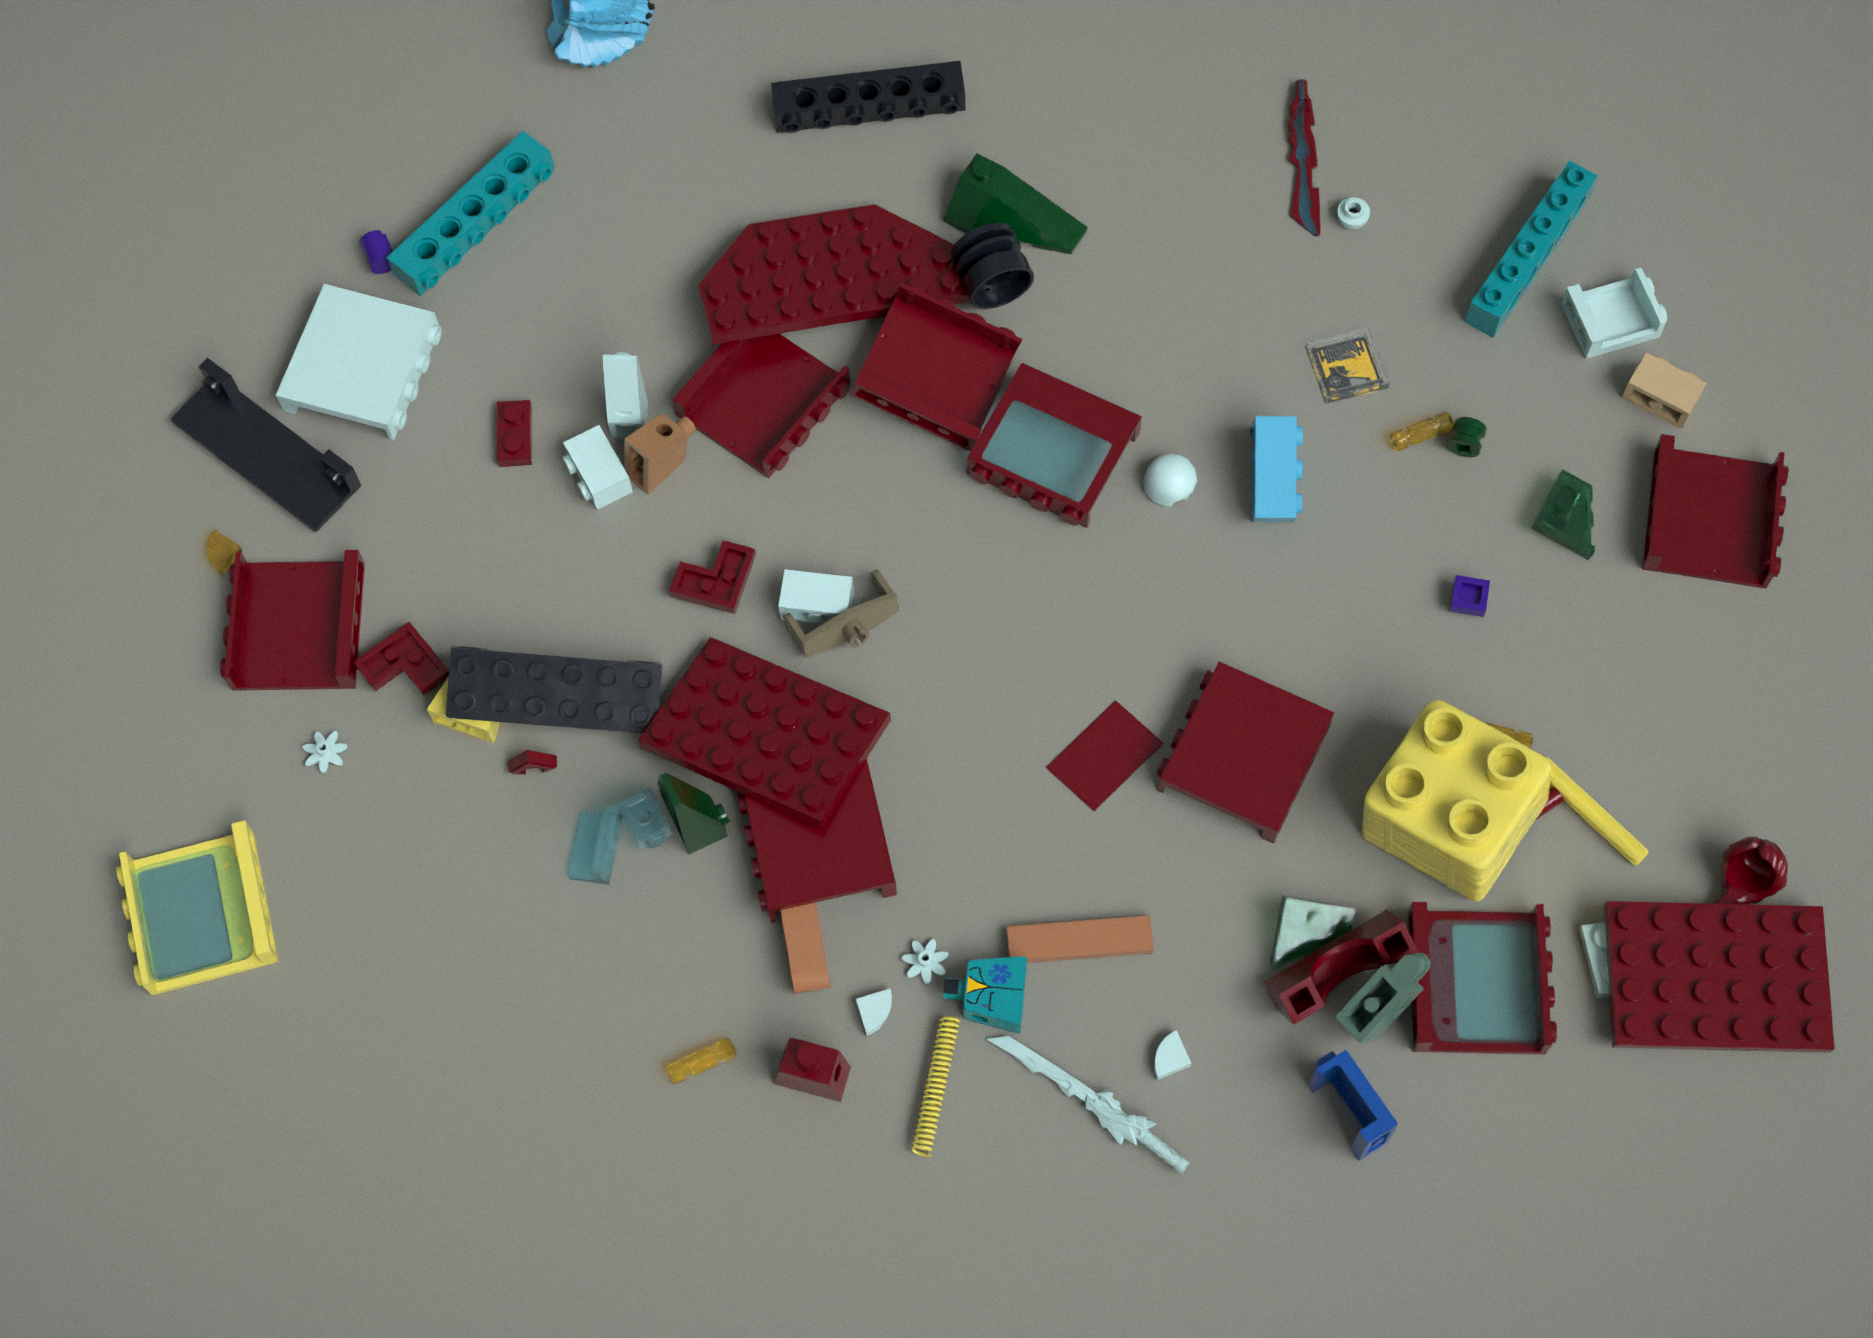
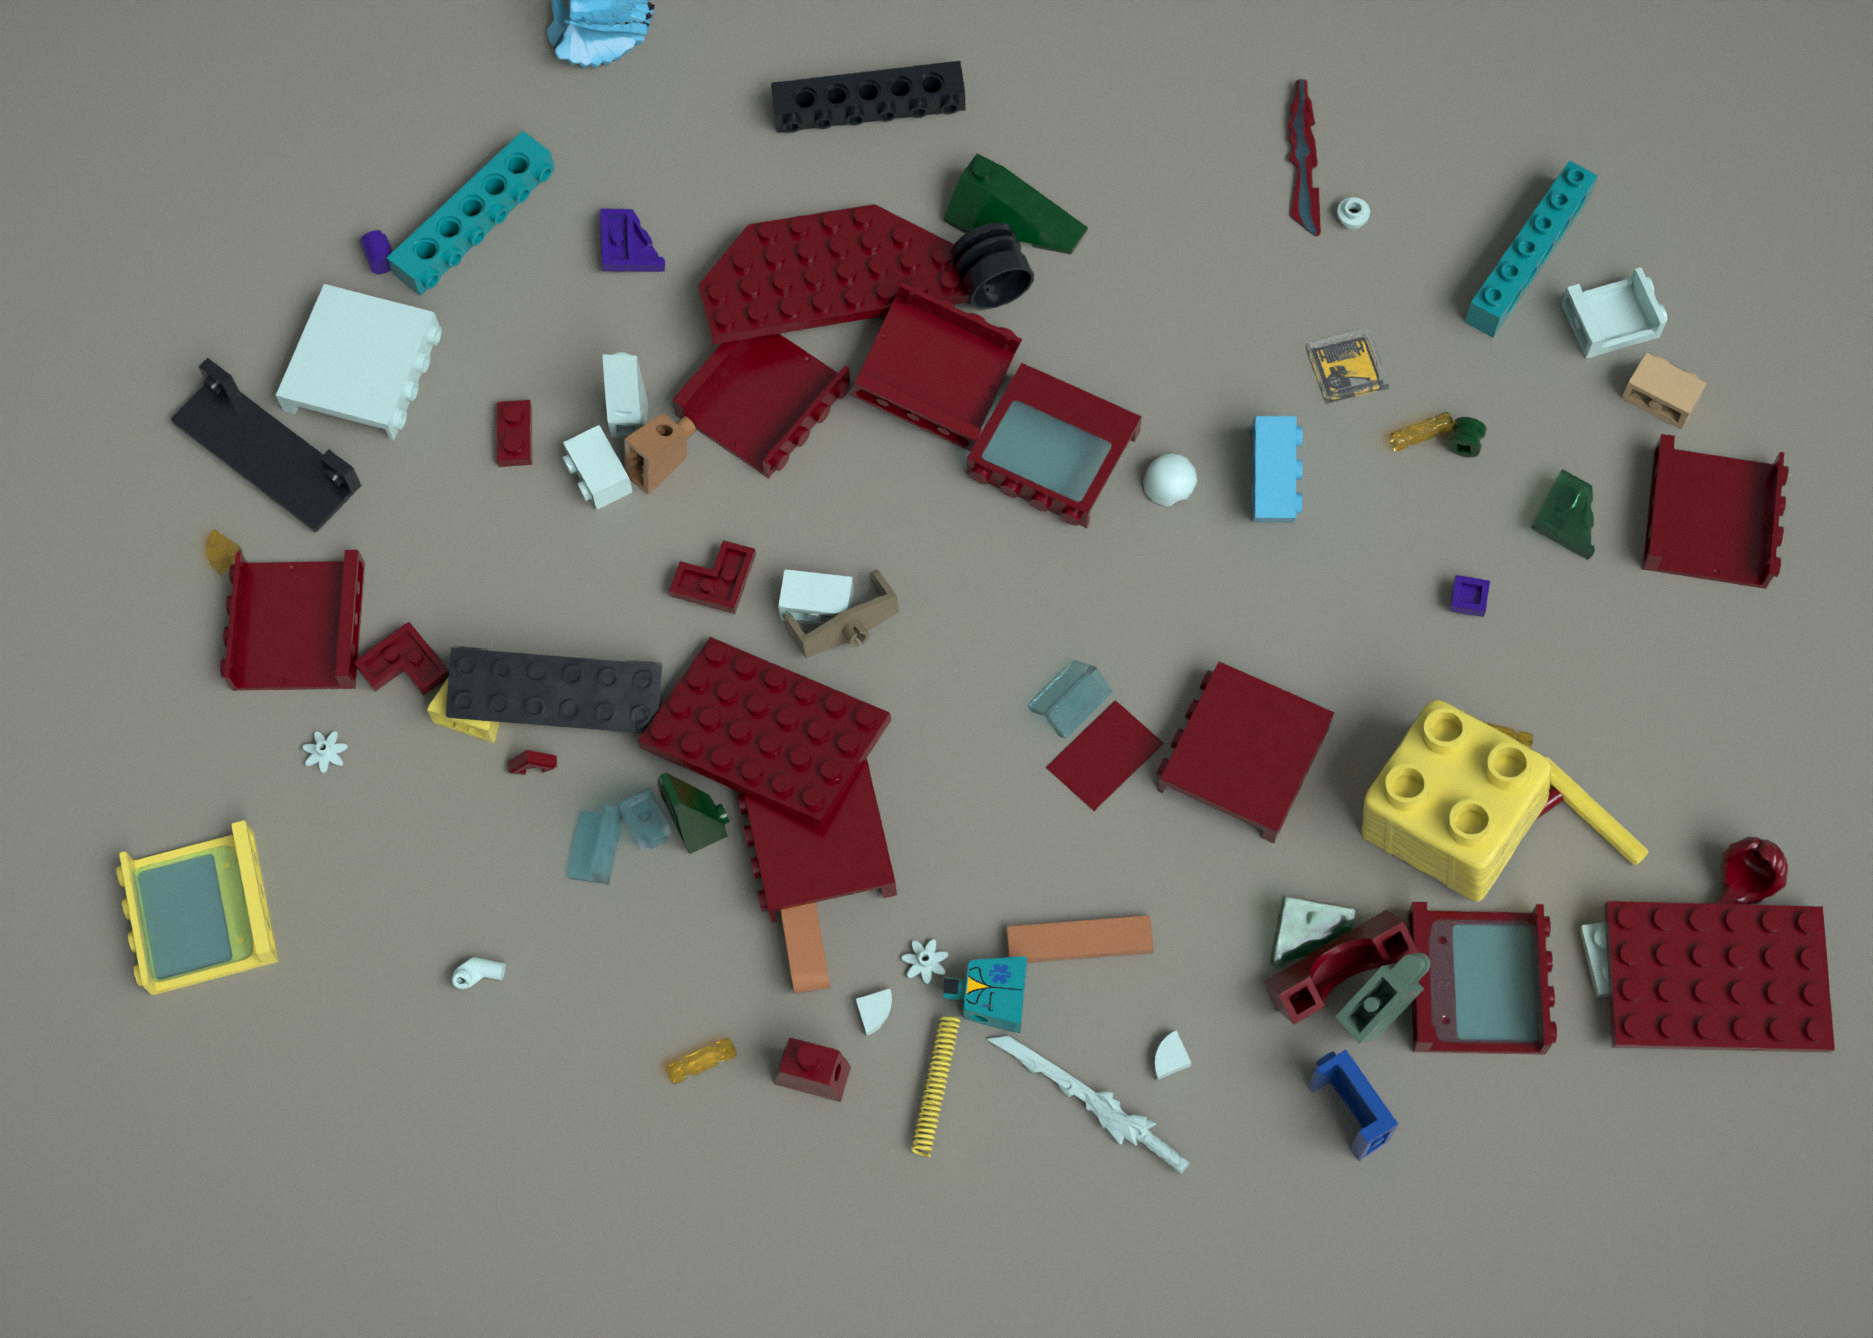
none -> light aqua arm [452,957,506,989]
none -> dark purple wing [600,208,665,272]
none -> clear light blue panel [1028,660,1113,739]

